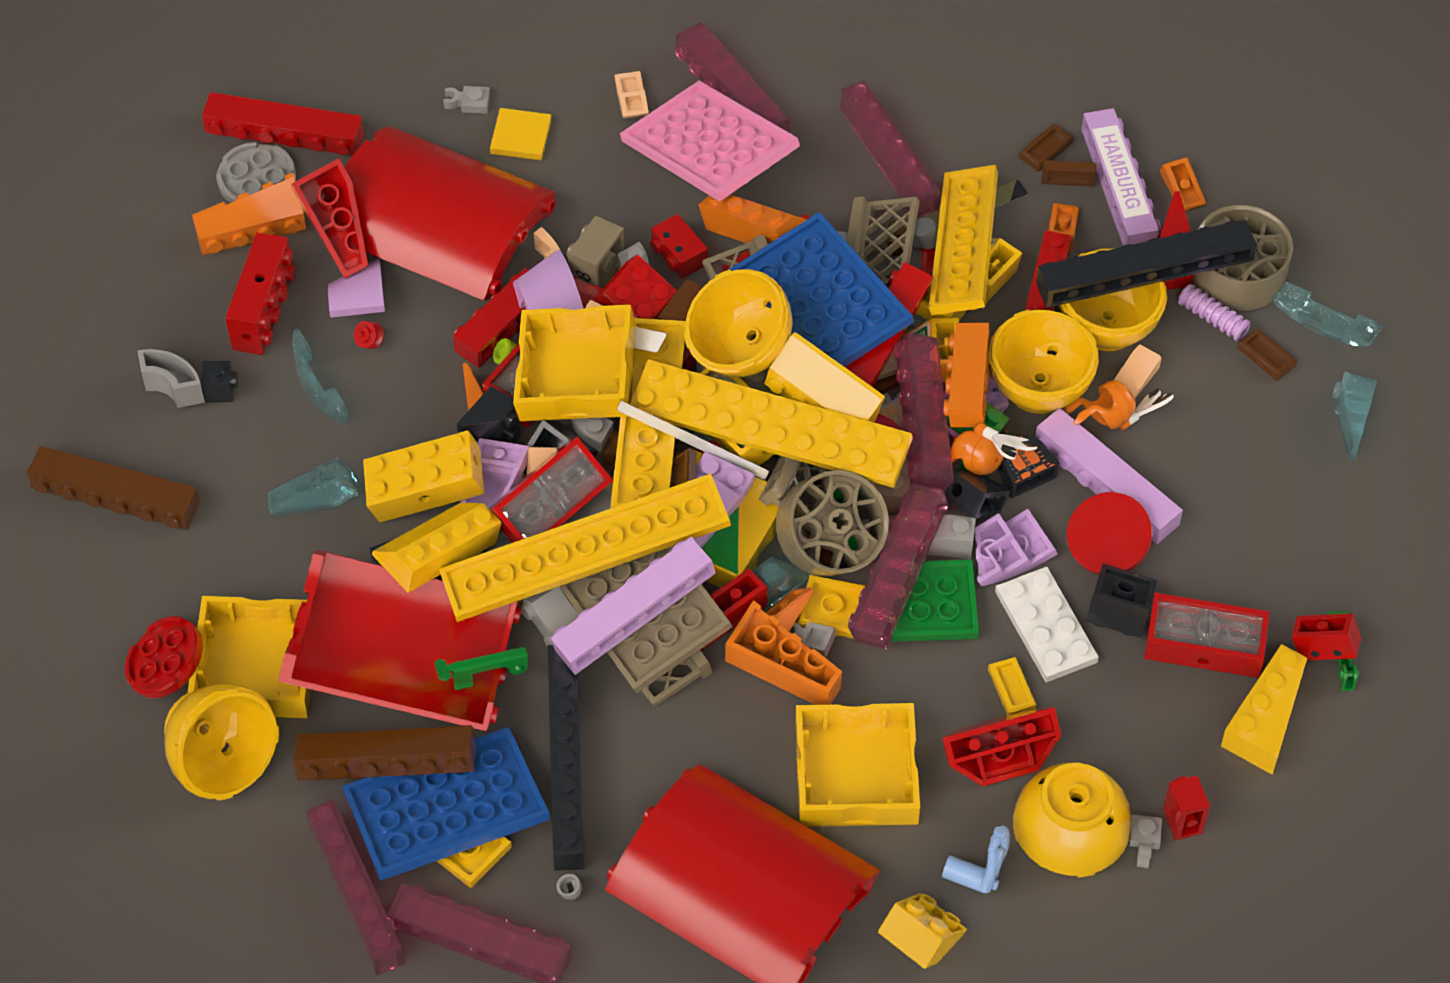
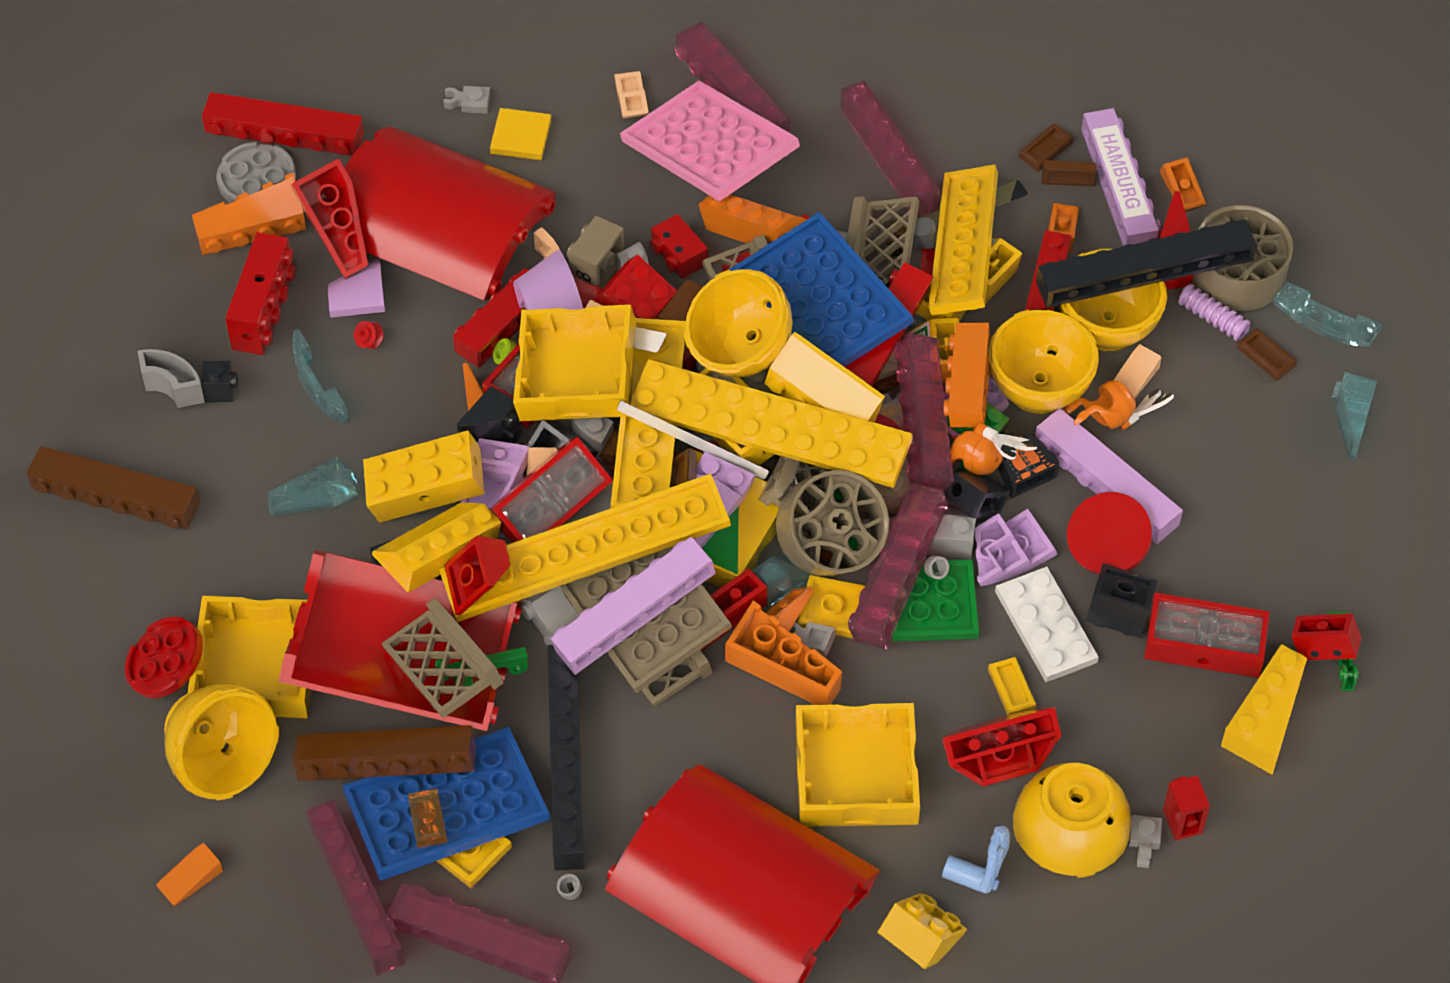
none -> orange slope [156,843,223,907]
none -> dark tan fence [381,598,503,718]
none -> clear orange plate [408,788,447,848]
none -> red slope [444,535,511,615]
none -> light grey hinge [924,555,949,579]

